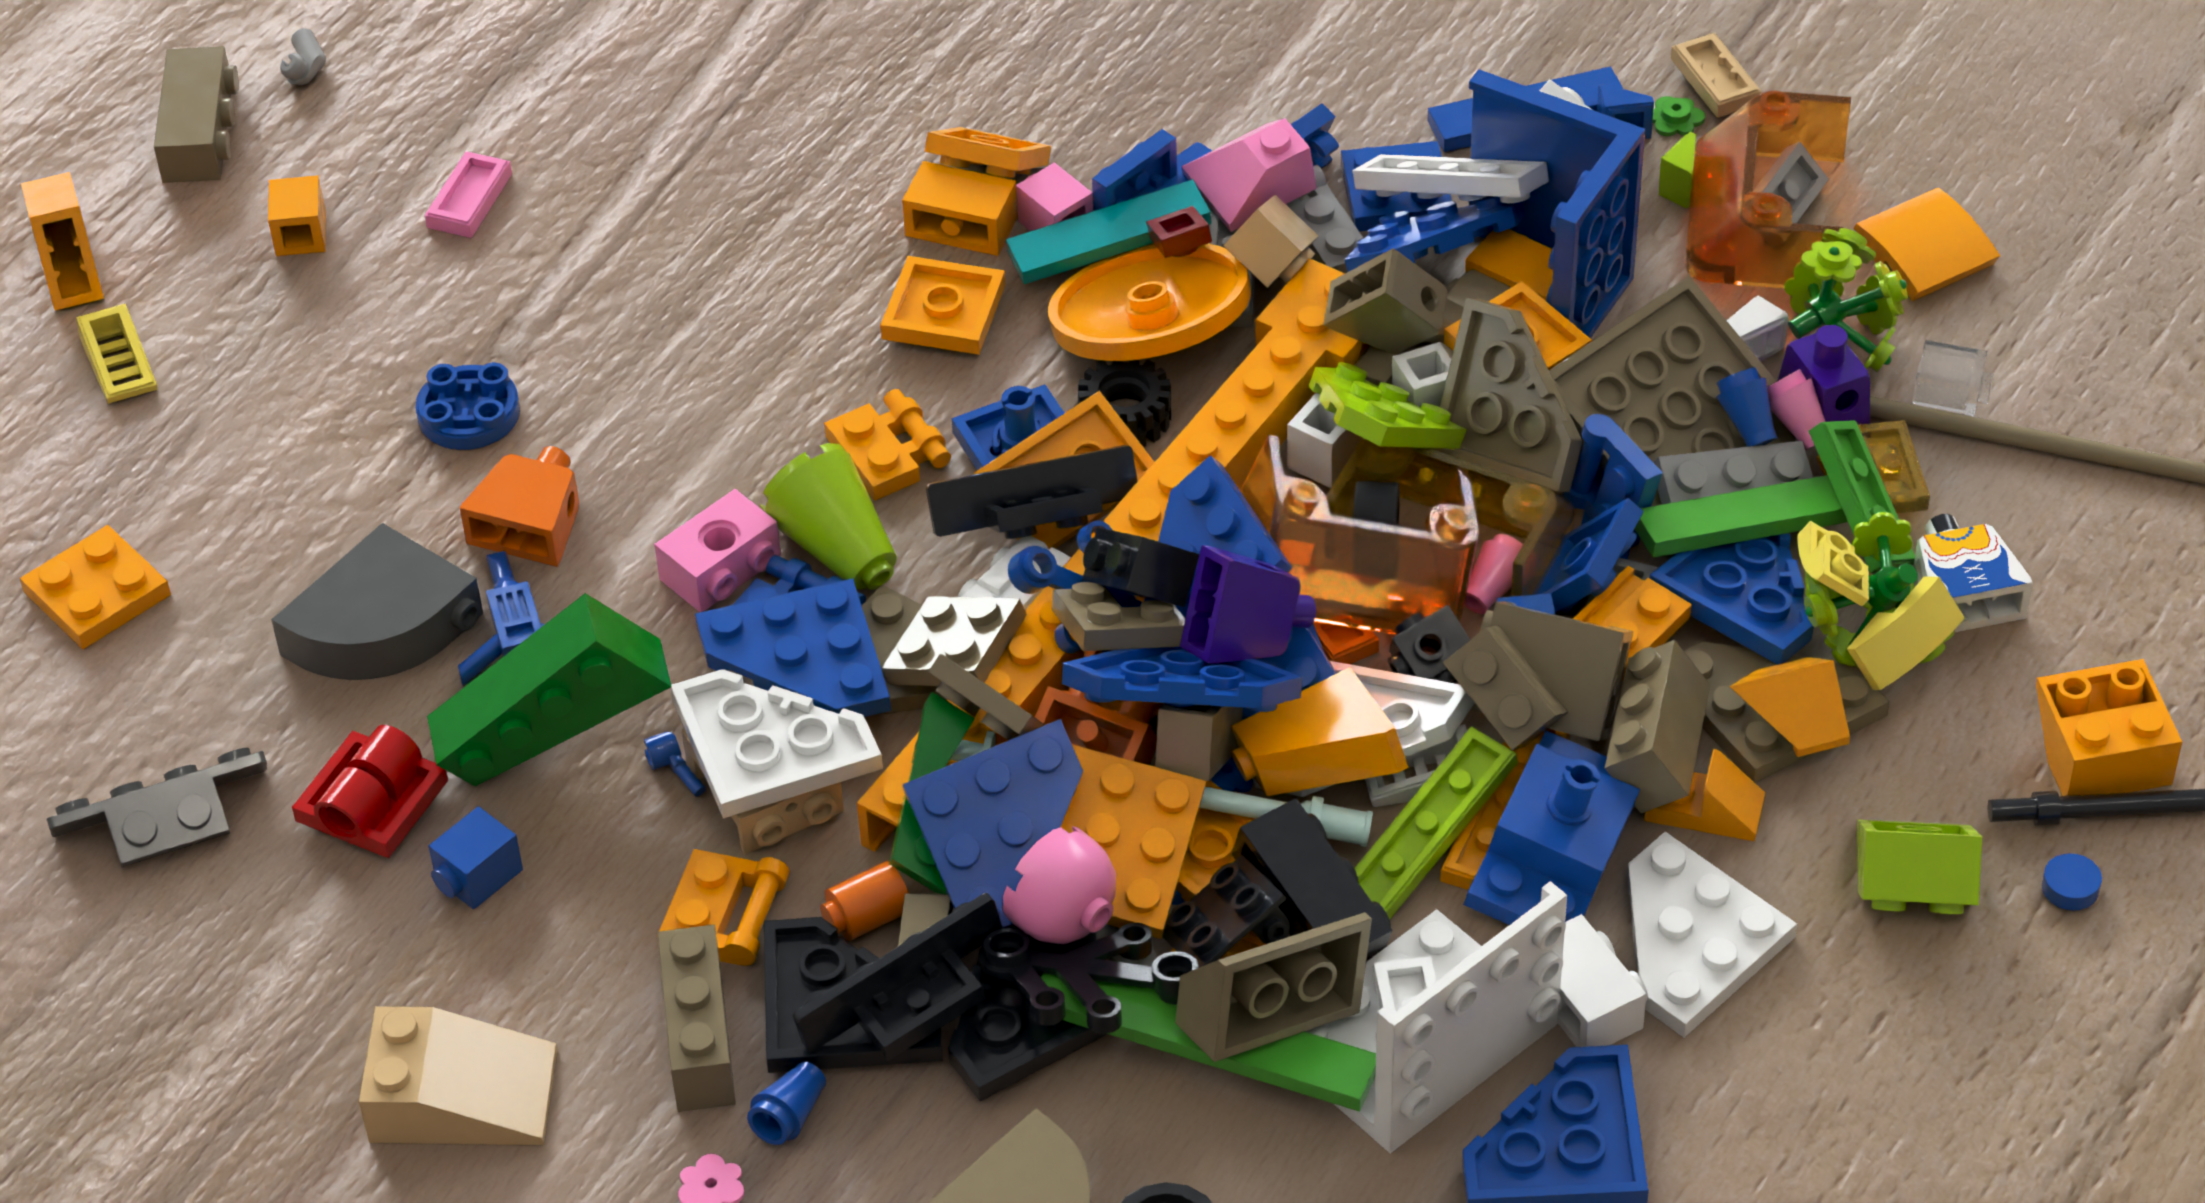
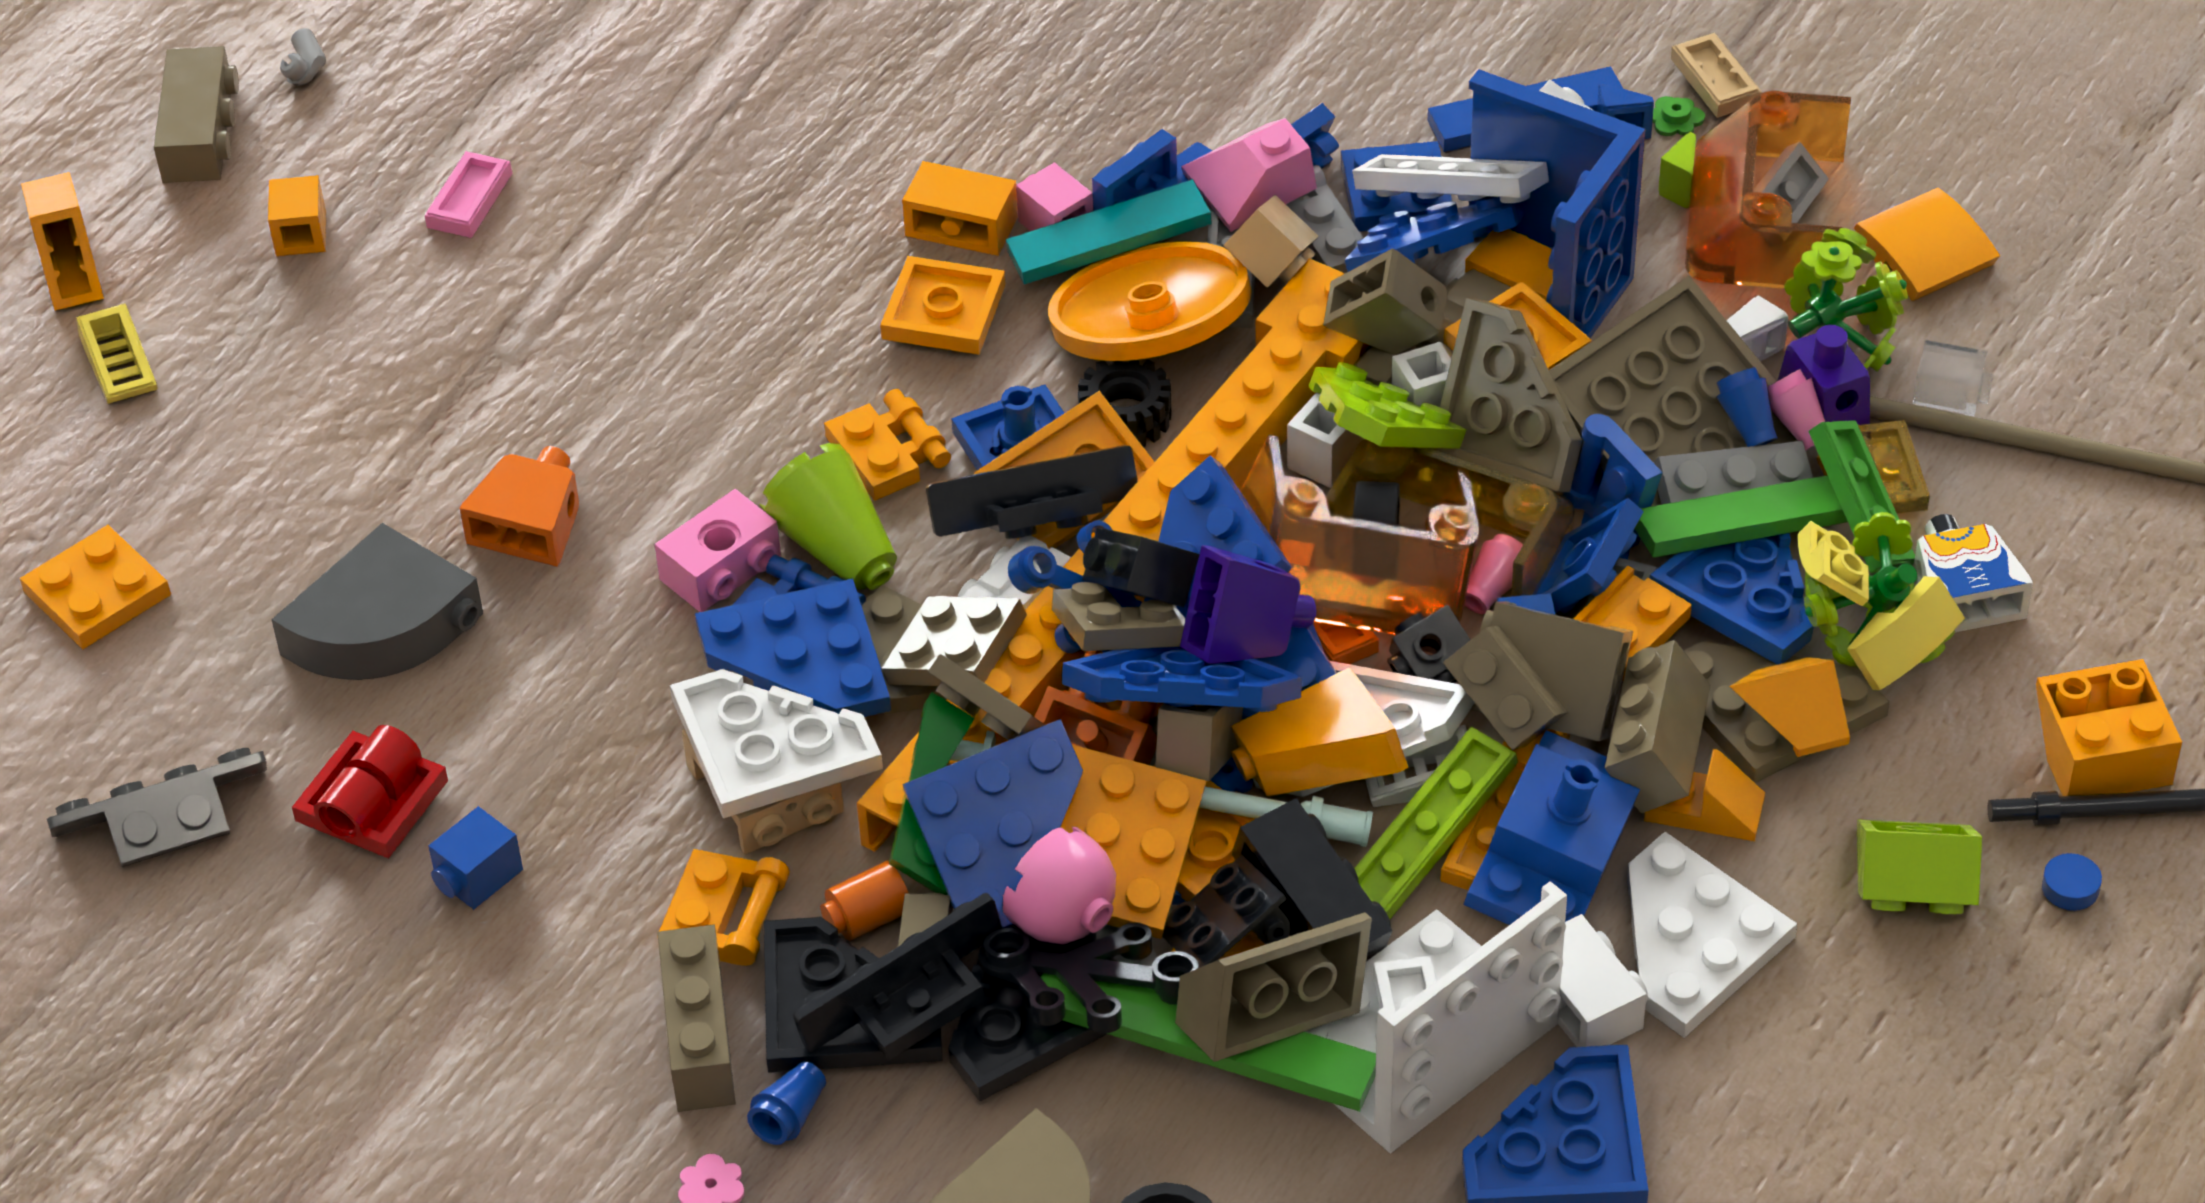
tan slope [359,1006,557,1145] -> none
blue tile [415,362,520,450] -> none
green wedge [427,593,672,786] -> none
blue piece [458,551,545,686] -> none
blue hand [644,732,706,797] -> none
light orange plate [925,127,1051,178] -> none
dark red plate [1146,206,1212,258] -> none

